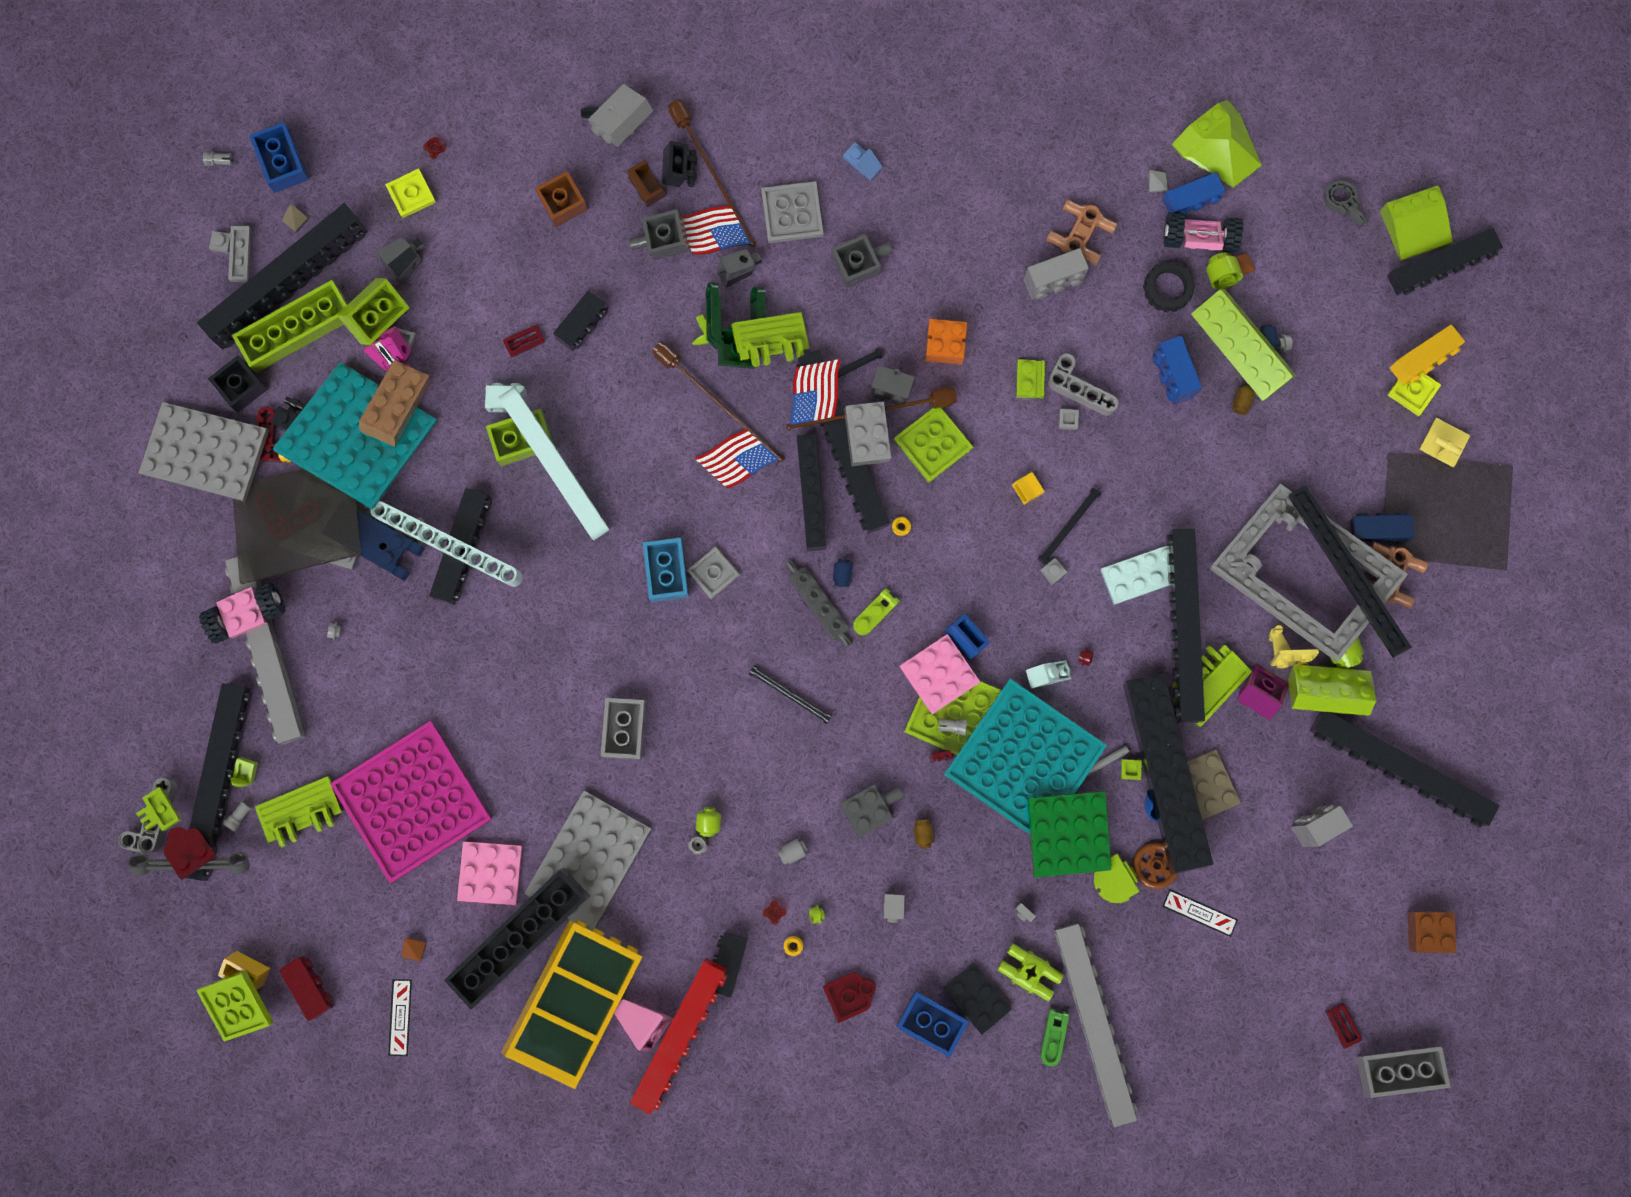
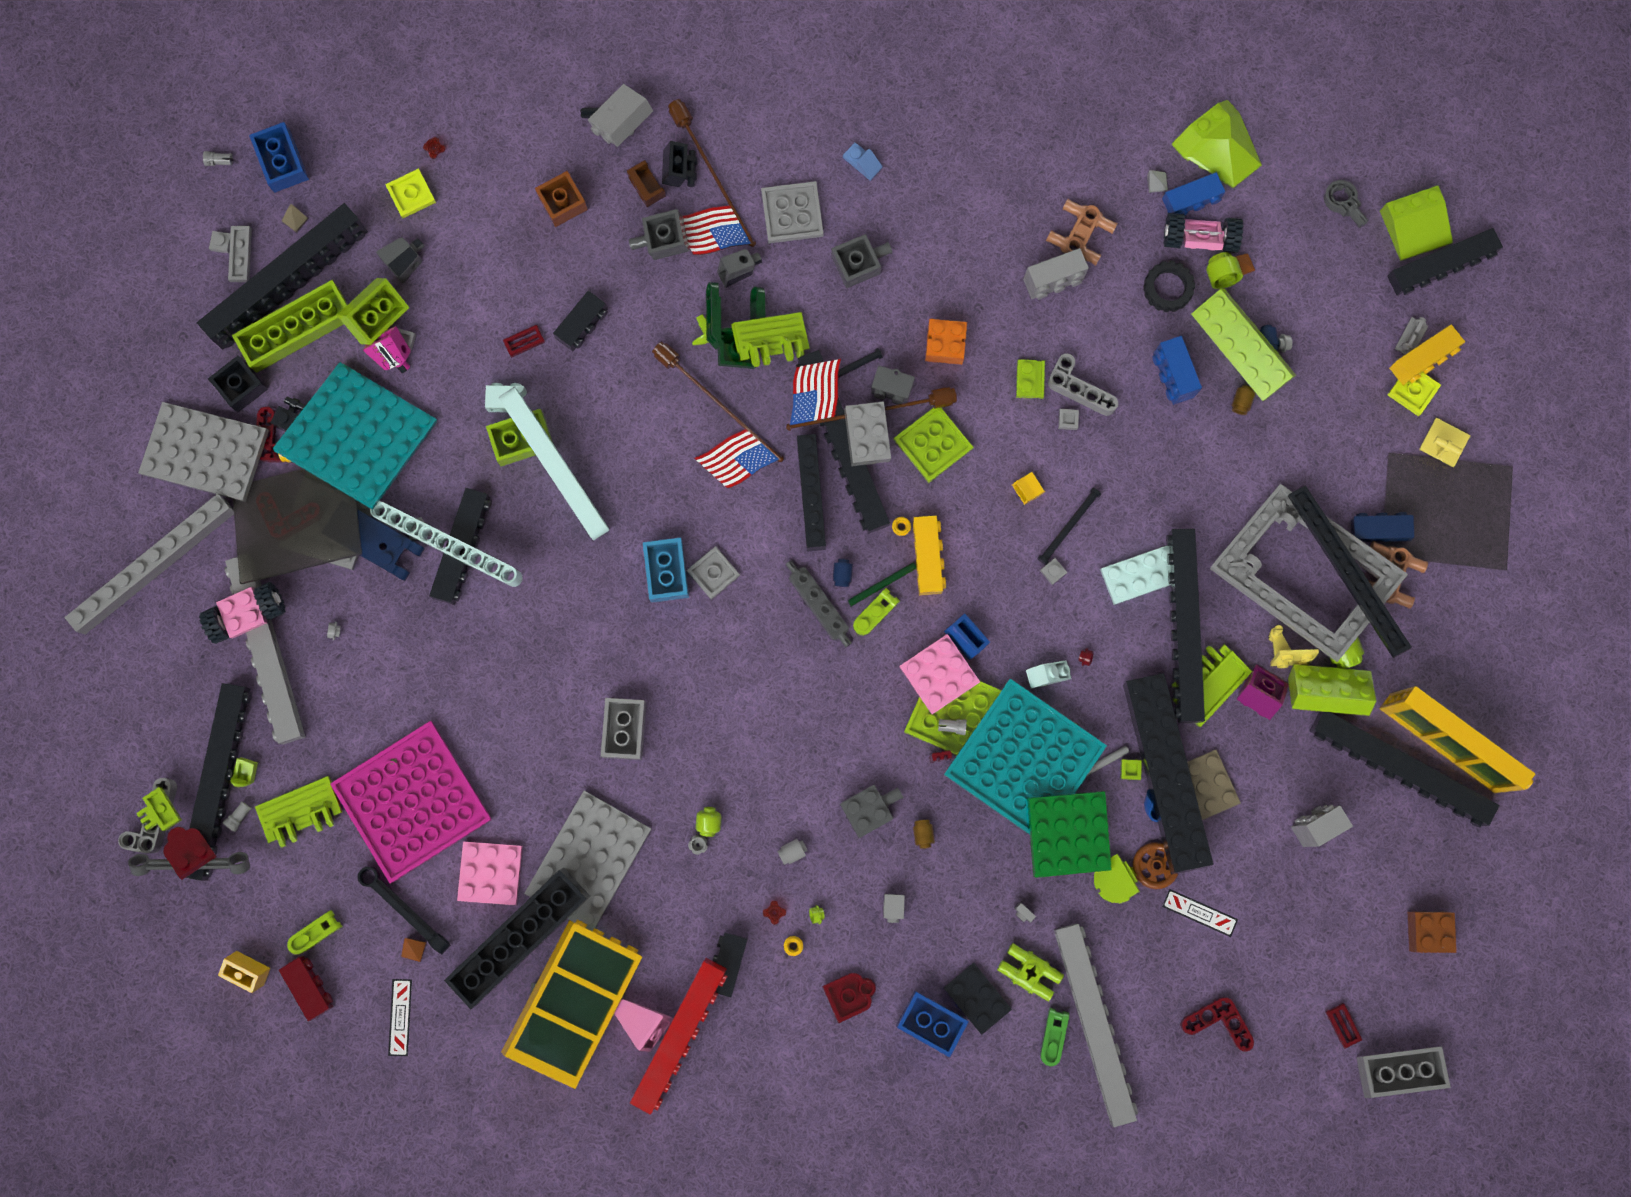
lime plate [196,970,273,1042] -> none
medium nougat brick [359,360,429,447] -> none
black bar [749,665,832,724] -> none
none -> light grey brick [64,494,236,635]
none -> lime plate [287,910,343,954]
none -> black piece [358,867,451,955]
none -> dark green bar [847,562,917,607]
none -> yellow brick [913,516,946,595]
none -> dark red beam [1180,997,1254,1052]
none -> yellow window [1379,686,1535,793]
none -> light grey hinge [1395,317,1428,355]

